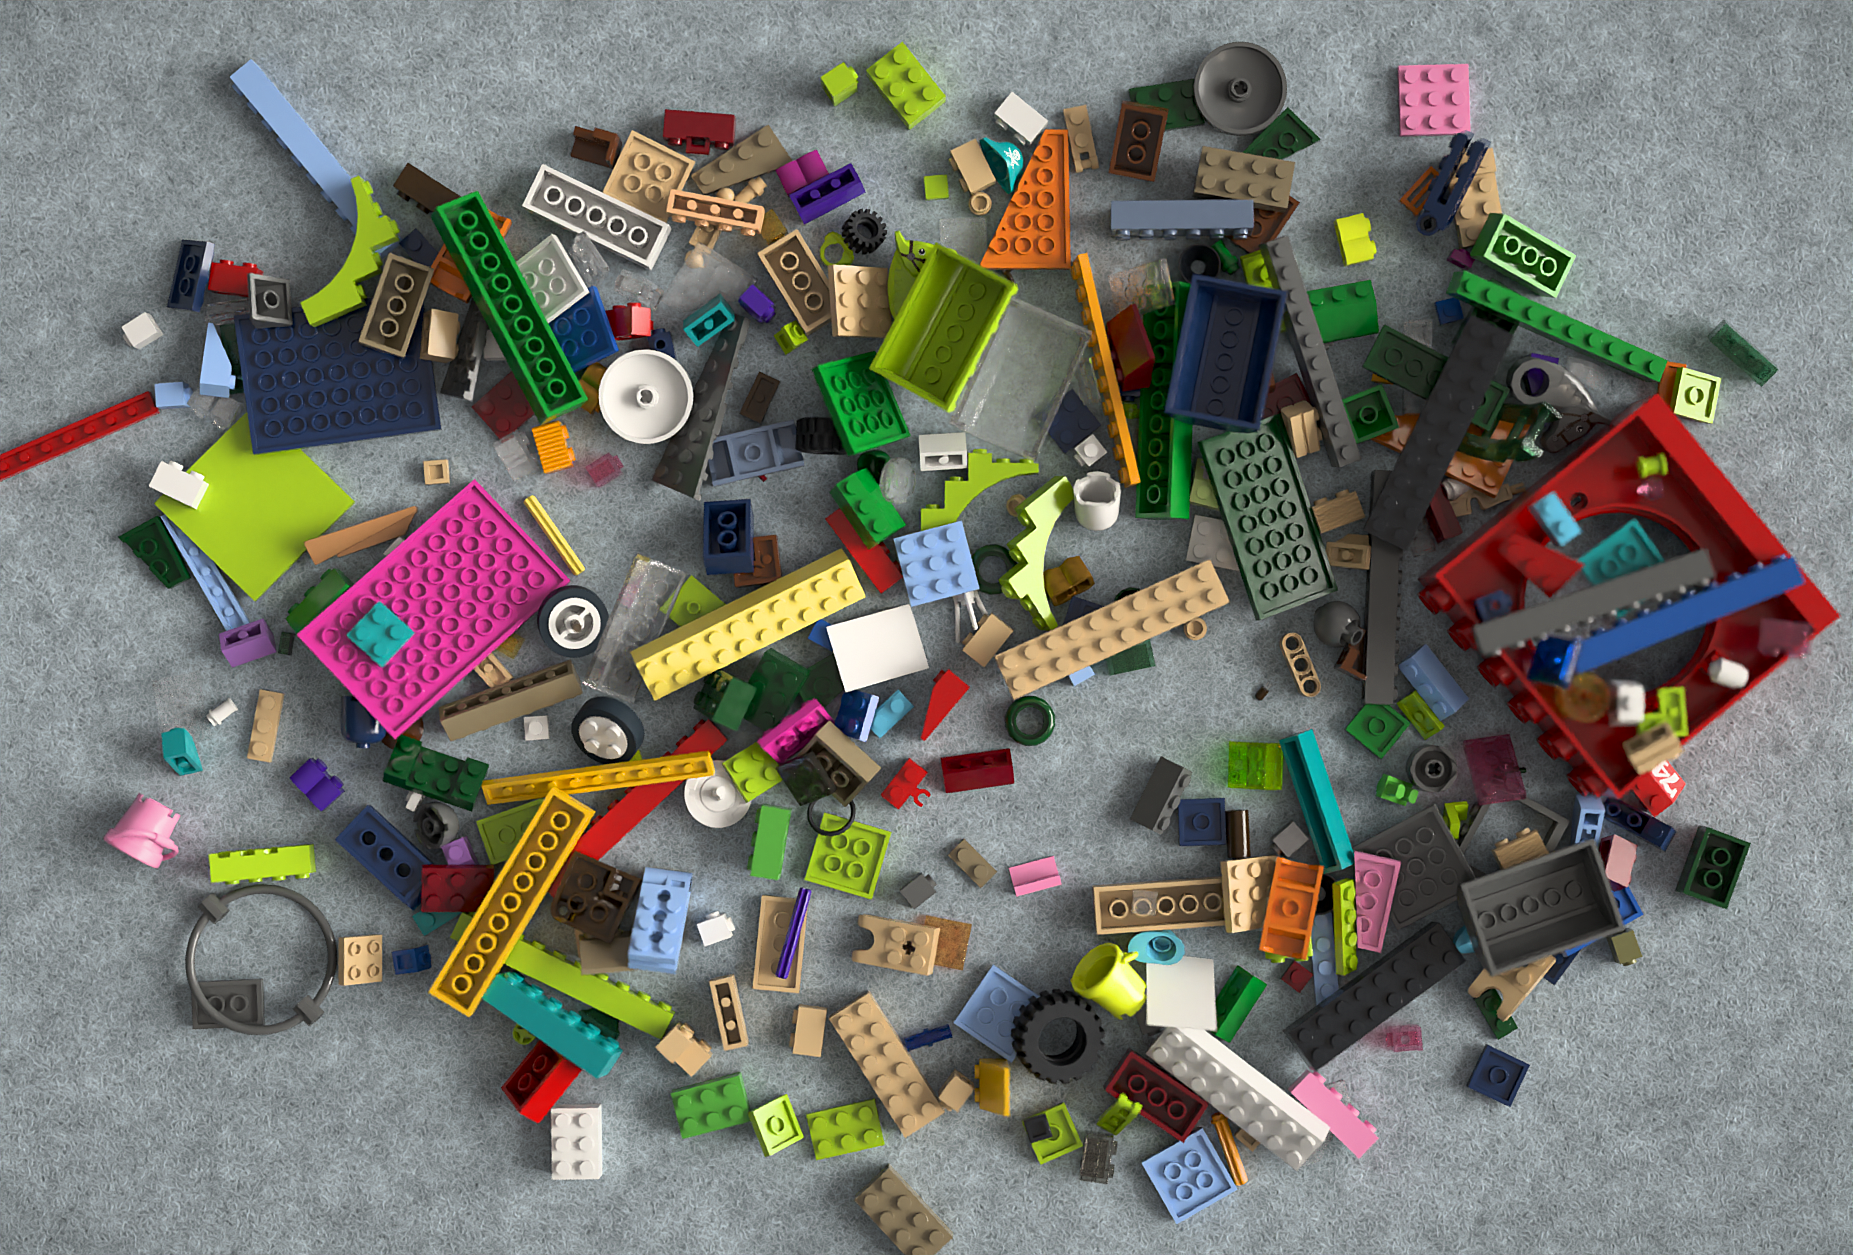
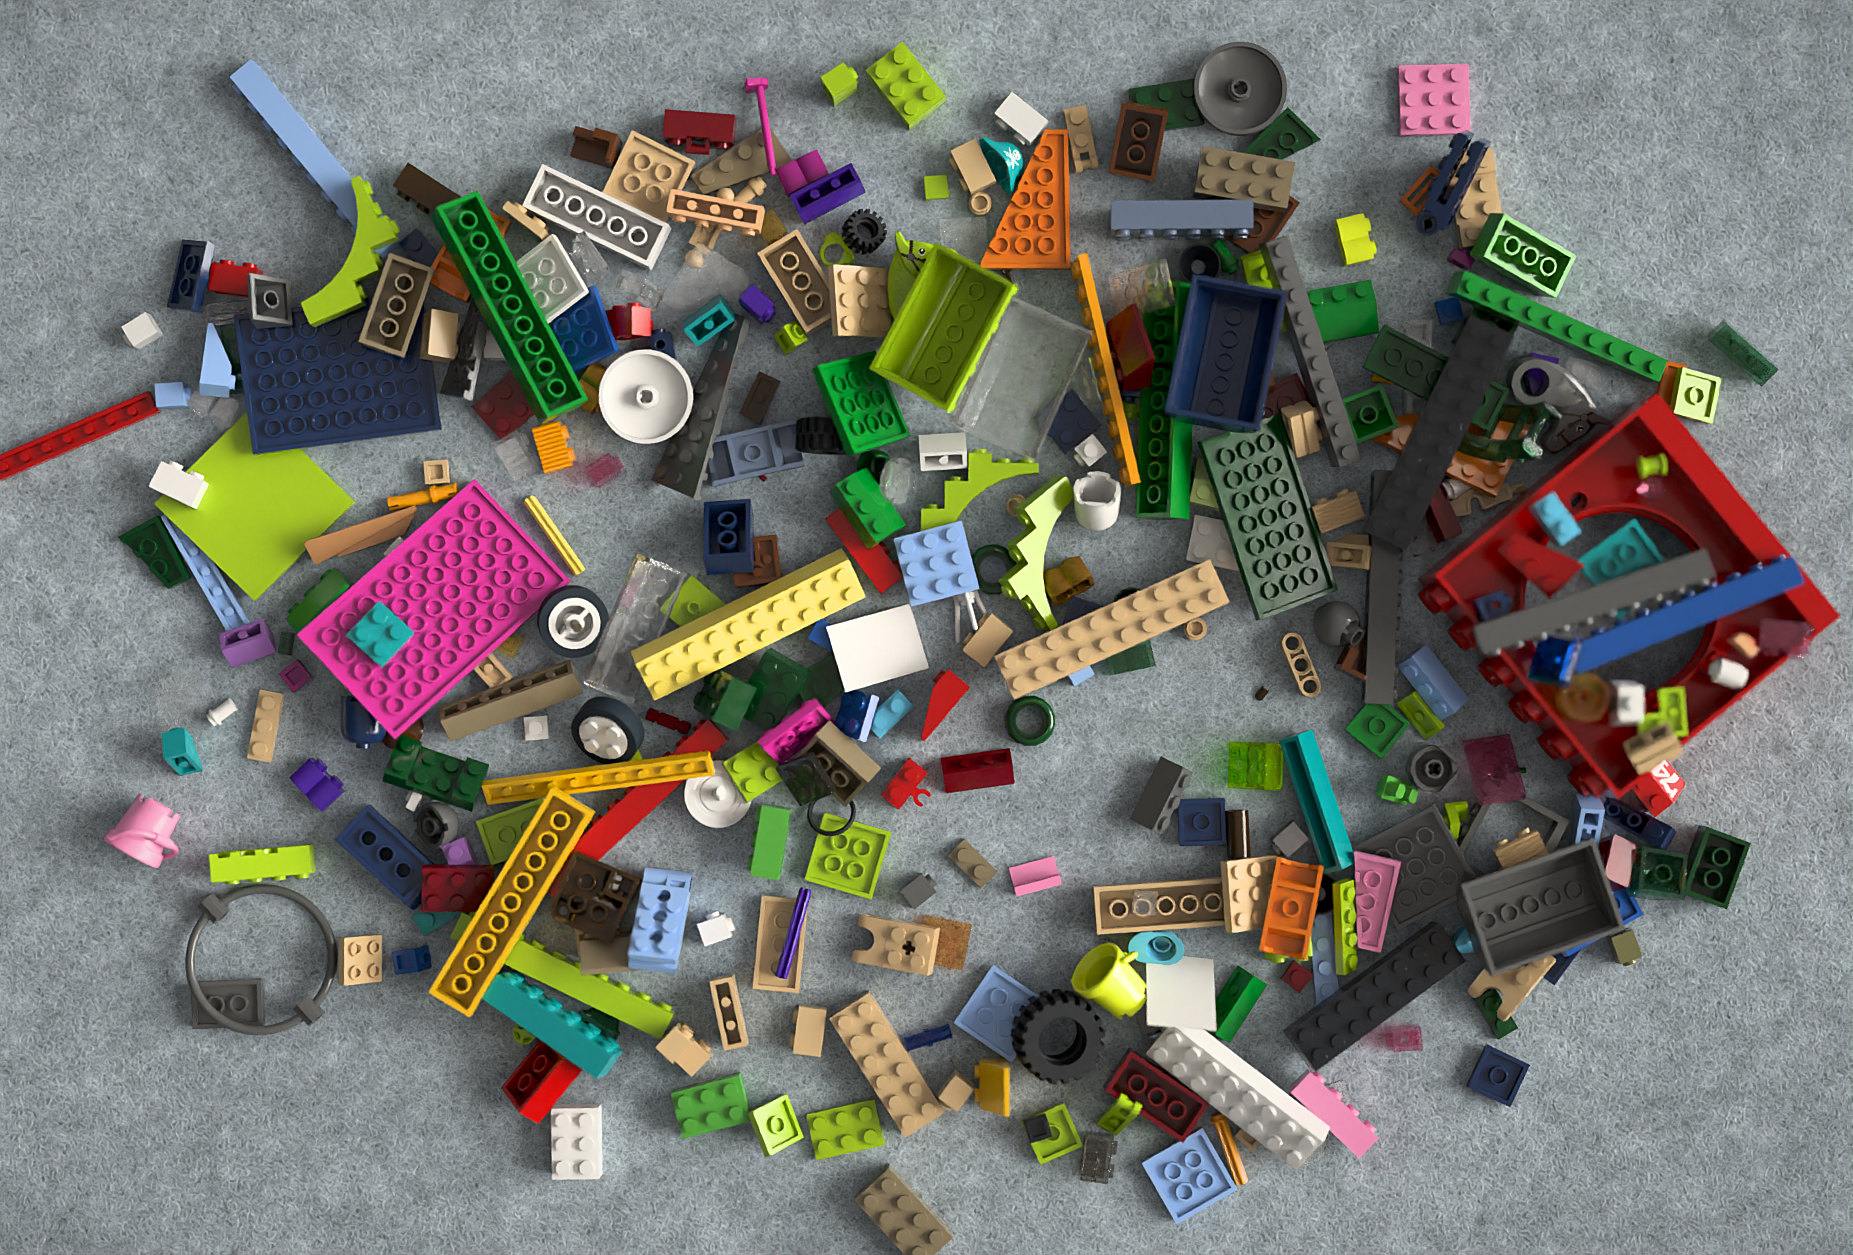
none -> magenta plate [279,660,313,692]
none -> light orange pin [387,482,459,512]
none -> tan plate [502,201,550,241]
none -> dark red axle [645,708,691,734]
none -> dark pink piece [744,77,776,176]
none -> clear green slope [1629,846,1688,901]
none -> light nougat plate [1728,633,1758,657]

